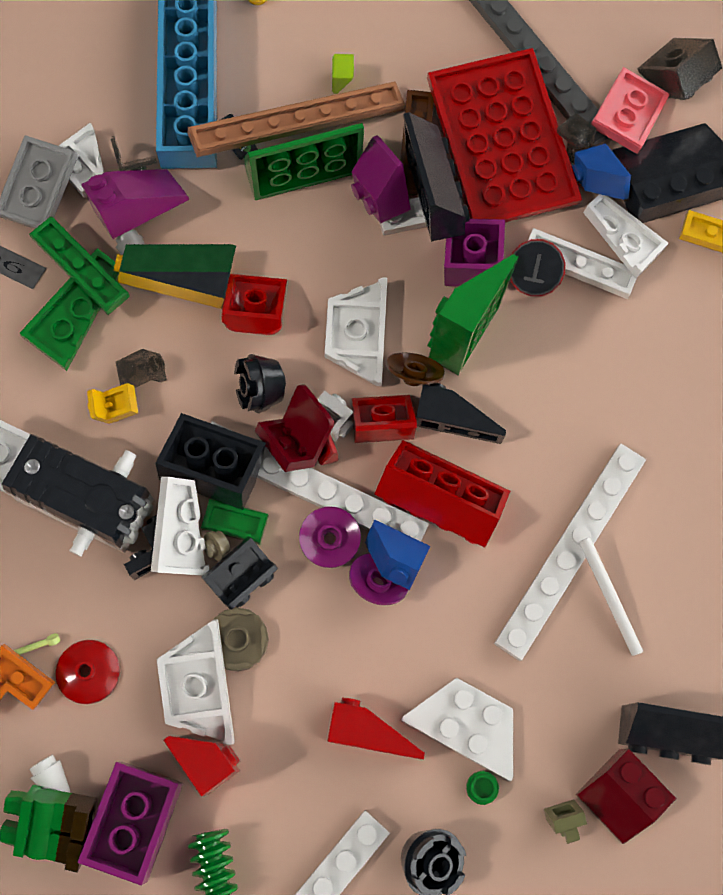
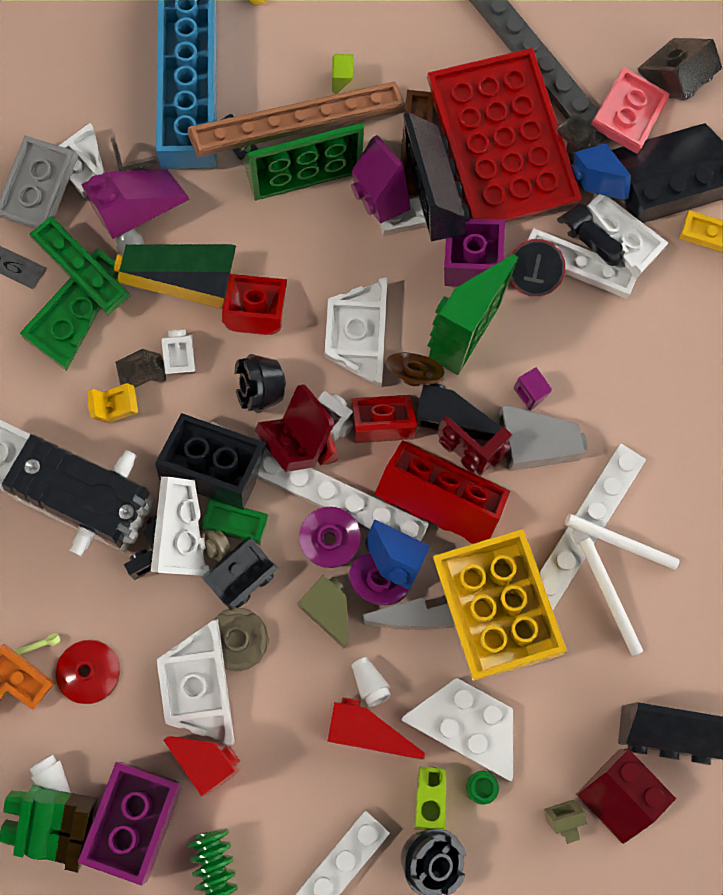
none -> white bracket [161,329,196,374]
none -> olive slope [298,575,349,648]
none -> white cone [351,657,391,708]
none -> light grey slope [362,597,455,630]
none -> lime leg [413,766,446,831]
none -> yellow slope [432,529,567,681]
none -> dark red bracket [438,416,513,476]
none -> light grey slope [498,405,587,471]
none -> magenta slope [514,367,552,411]
none -> black piece [557,203,623,266]
none -> white bar [565,514,679,570]

